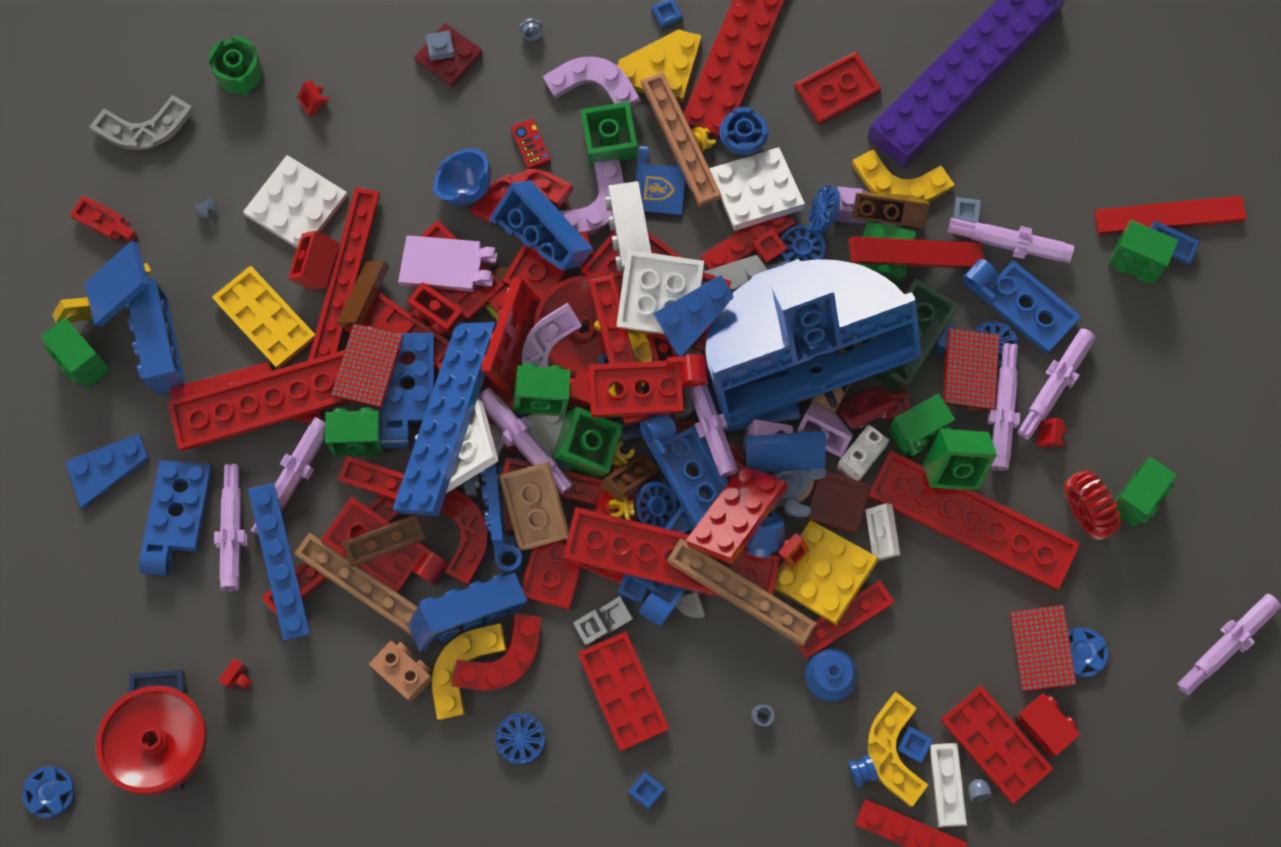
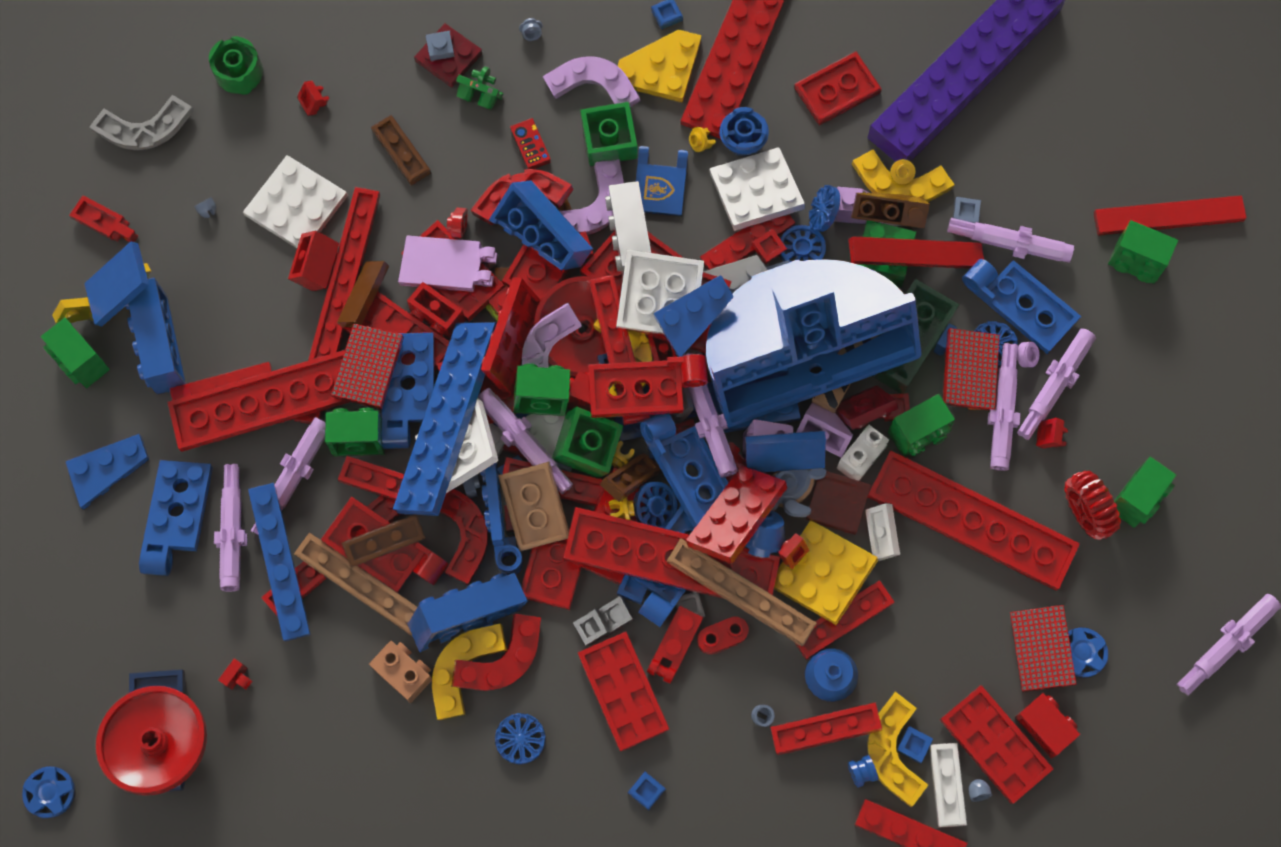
yellow plate [212,266,315,370] -> none
blue cylinder [432,148,492,206] -> none
nougat tile [641,72,722,207] -> none
green brick [923,429,997,491] -> none
blue tile [1150,221,1201,265] -> none
none -> reddish brown tile [371,115,431,186]
none -> red plate [447,208,468,238]
none -> green hips [456,66,504,110]
none -> red plate [647,606,703,684]
none -> red plate [697,617,749,654]
none -> red plate [771,702,883,755]
none -> yellow plate [890,159,915,184]
none -> lavender tile [1017,342,1039,368]

